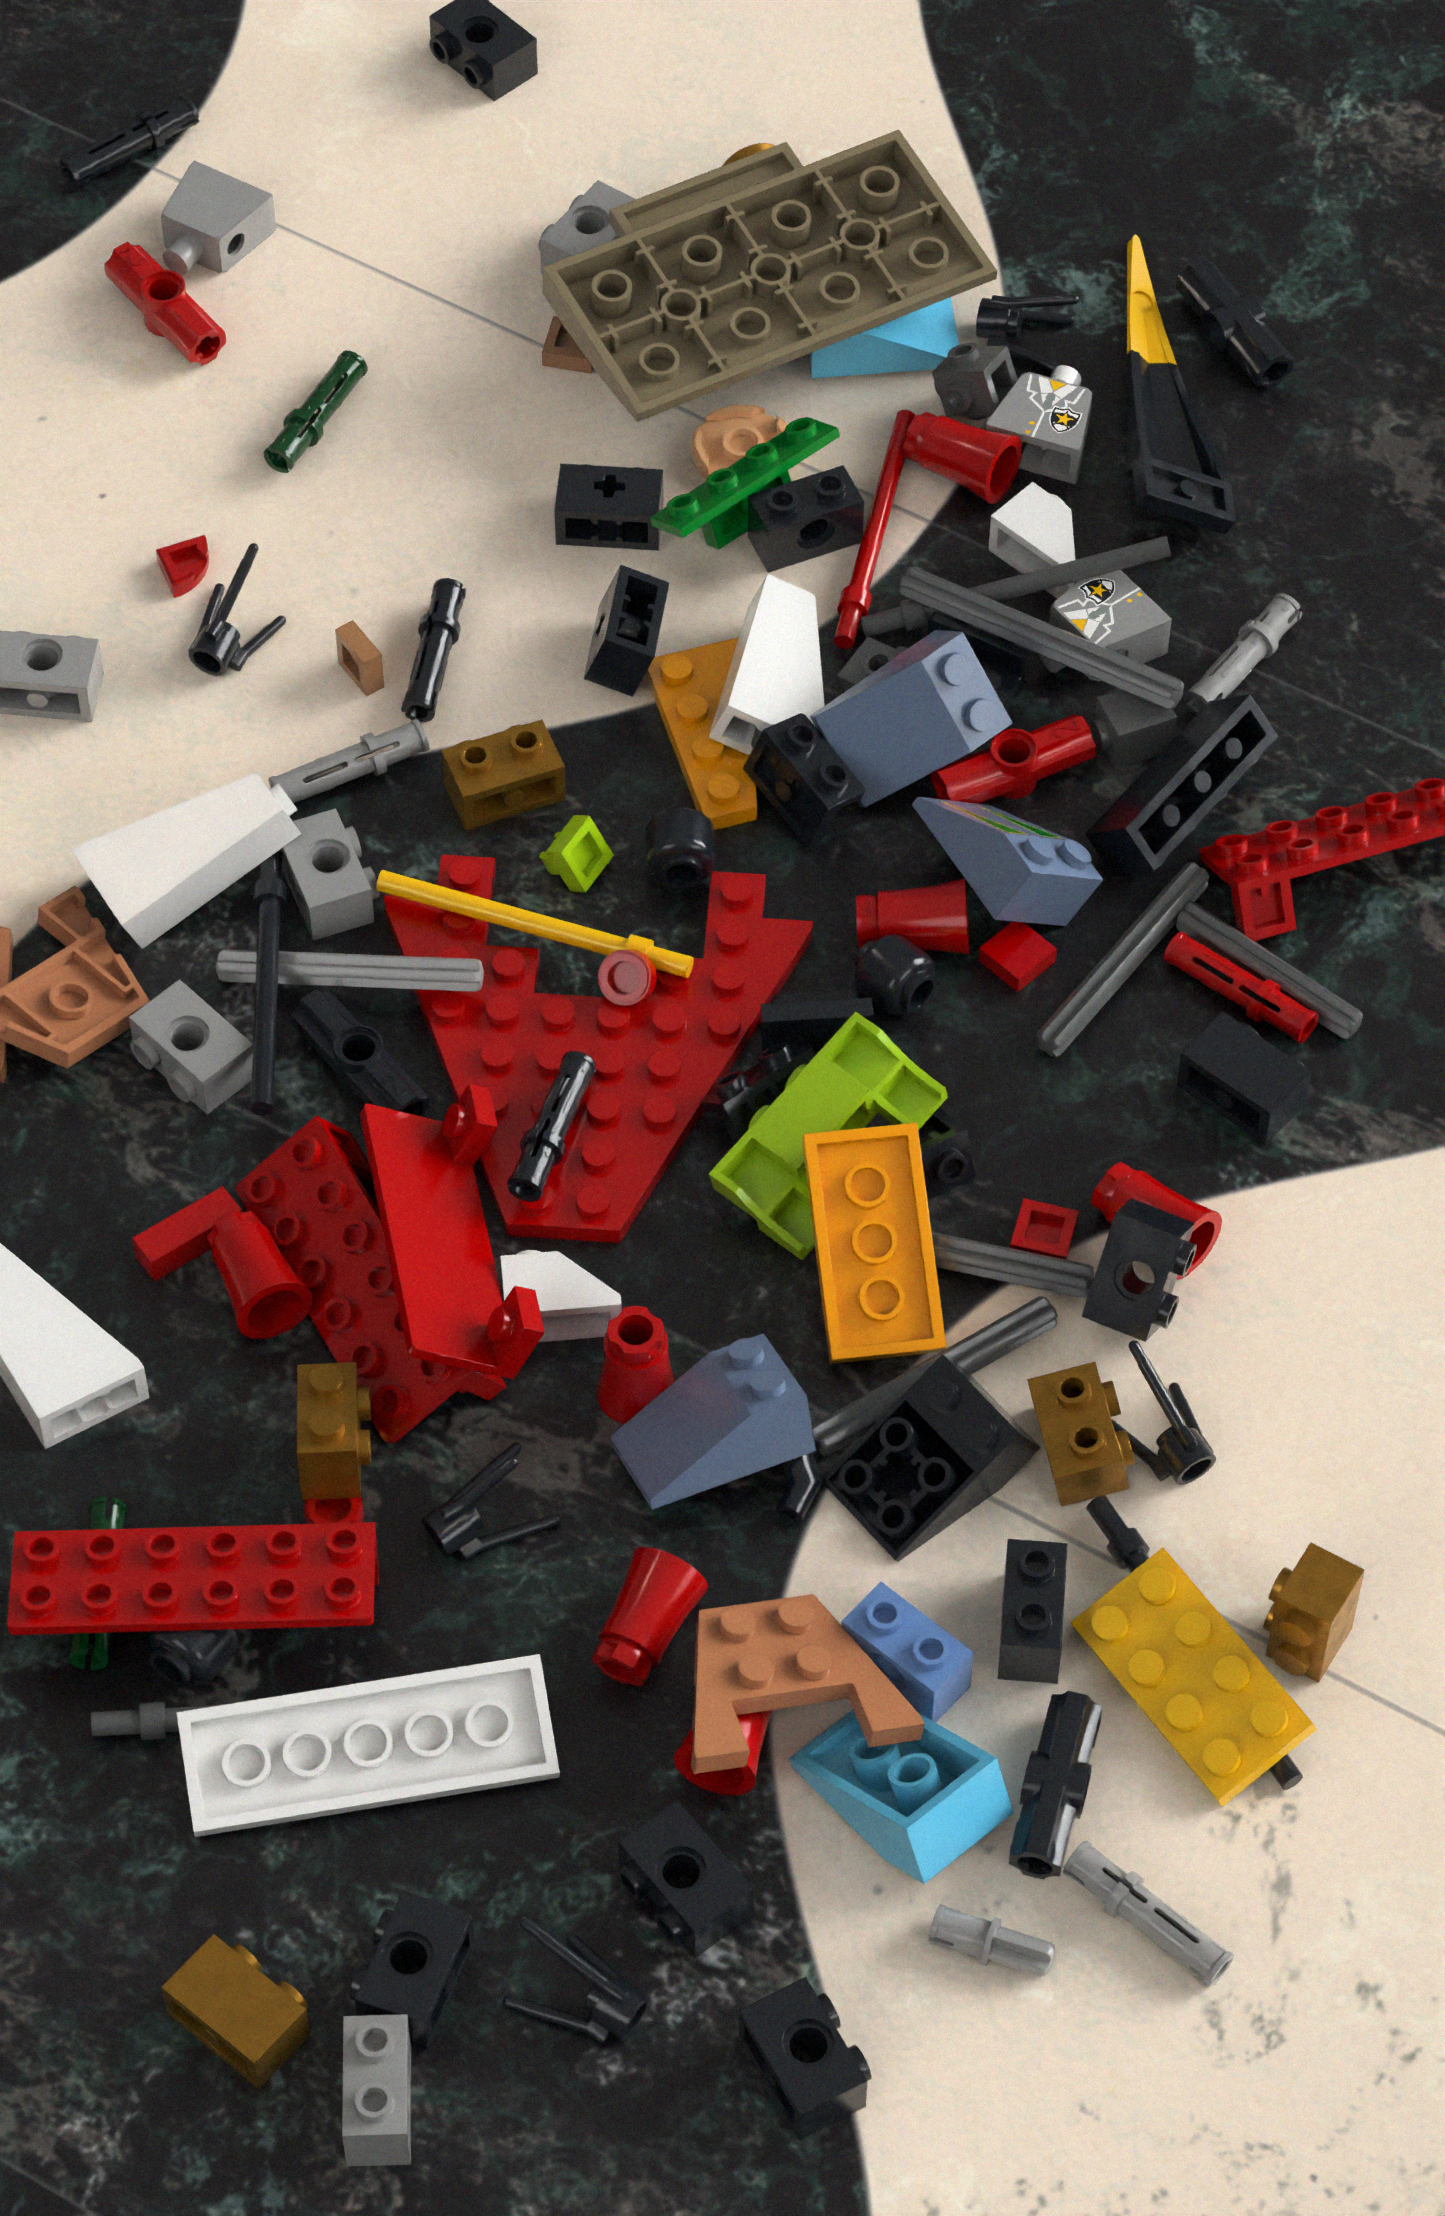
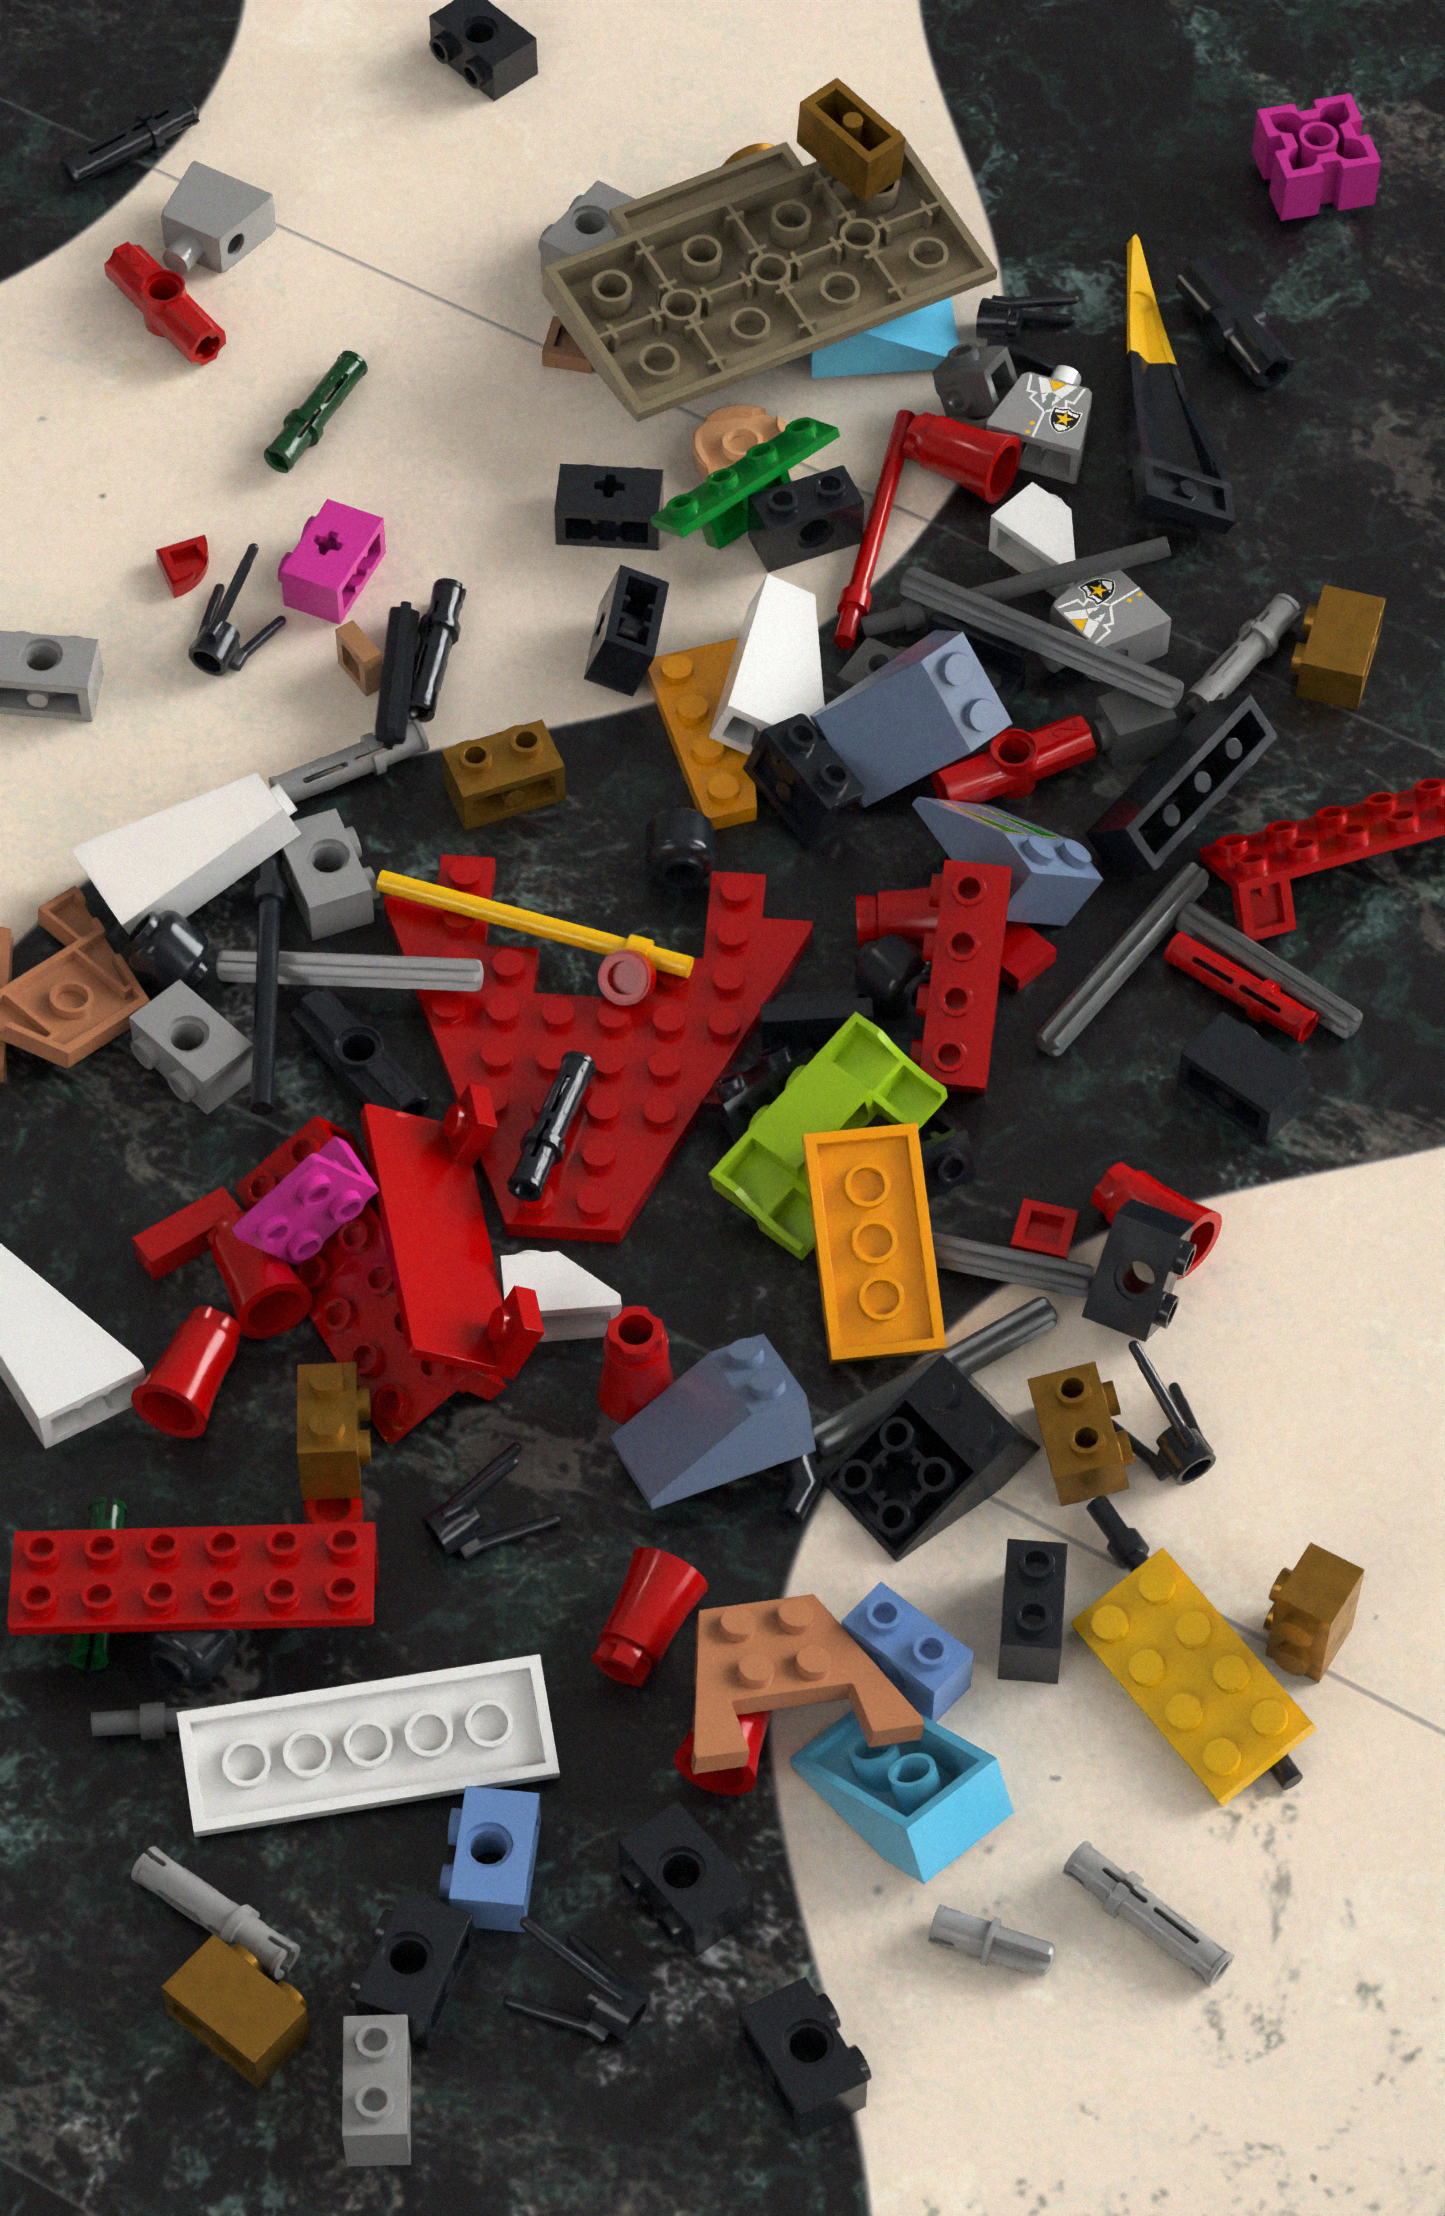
lime tile [539,815,614,893] -> none
black piece [1009,1691,1102,1880] -> none
none -> black head [126,910,210,991]
none -> red plant [131,1306,241,1438]
none -> light grey pin [131,1846,300,1980]
none -> dark pink bracket [232,1136,380,1266]
none -> dark pink brick [278,499,386,625]
none -> black axle [374,601,420,750]
none -> medium blue brick [439,1786,541,1933]
none -> pearl gold brick [796,78,906,203]
none -> red brick [910,859,1012,1095]
none -> dark pink brick [1252,93,1381,221]
none -> pearl gold brick [1290,585,1386,710]

